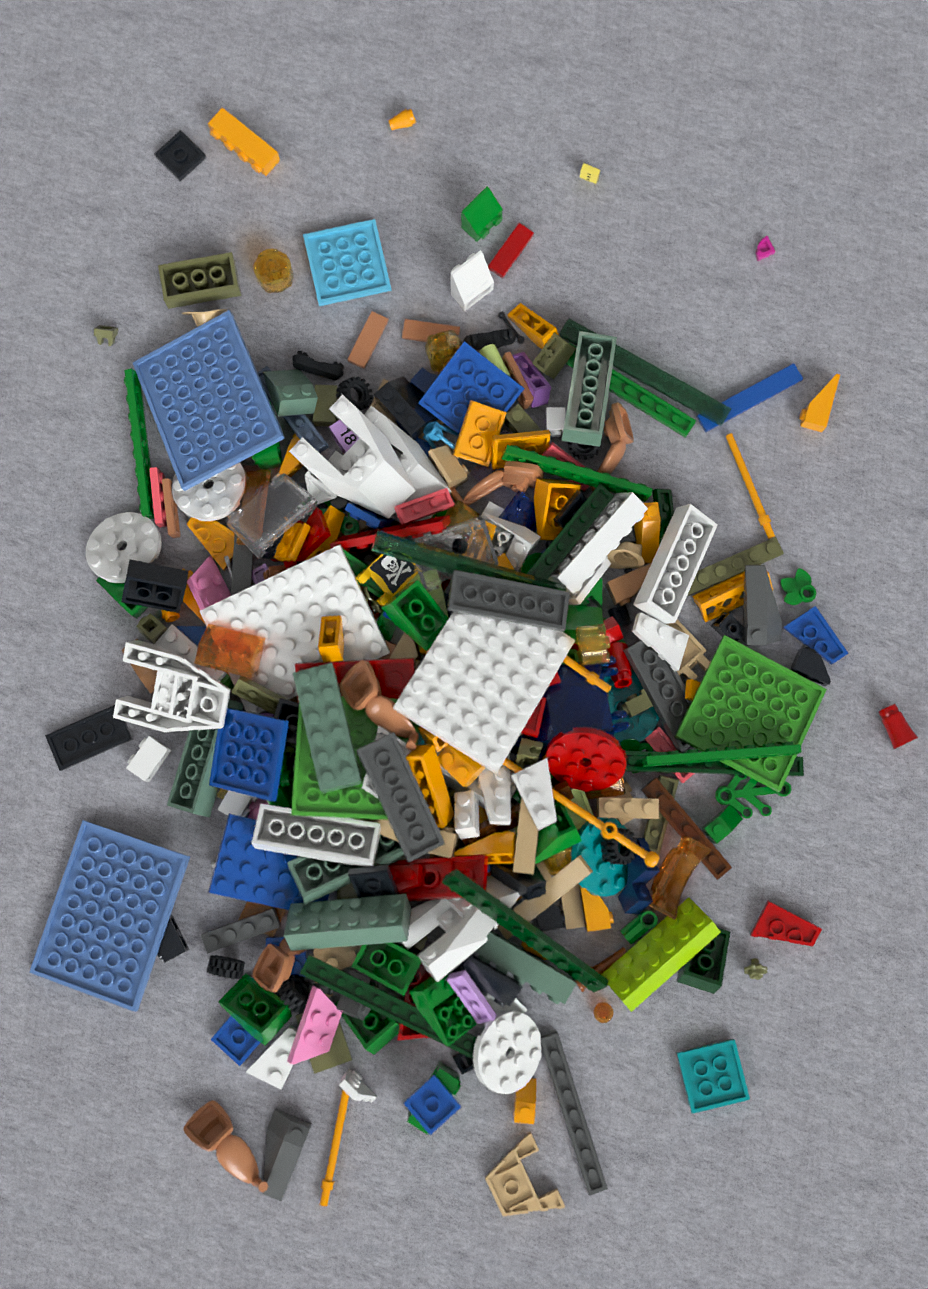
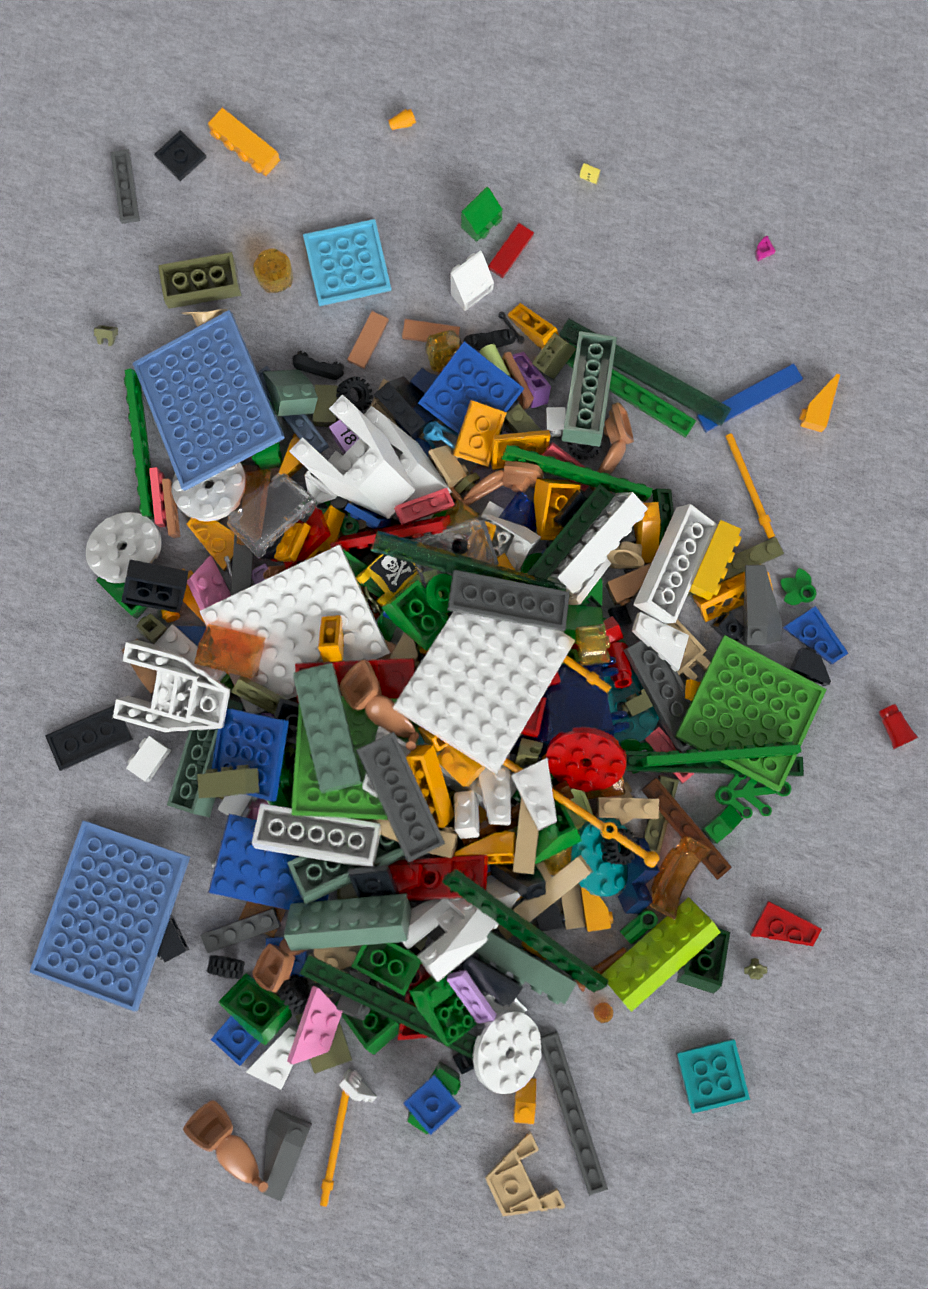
none -> dark grey plate [110,149,140,224]
none -> olive brick [197,765,259,798]
none -> green dish [425,574,452,613]
none -> olive plate [455,472,480,494]
none -> yellow brick [689,520,742,600]

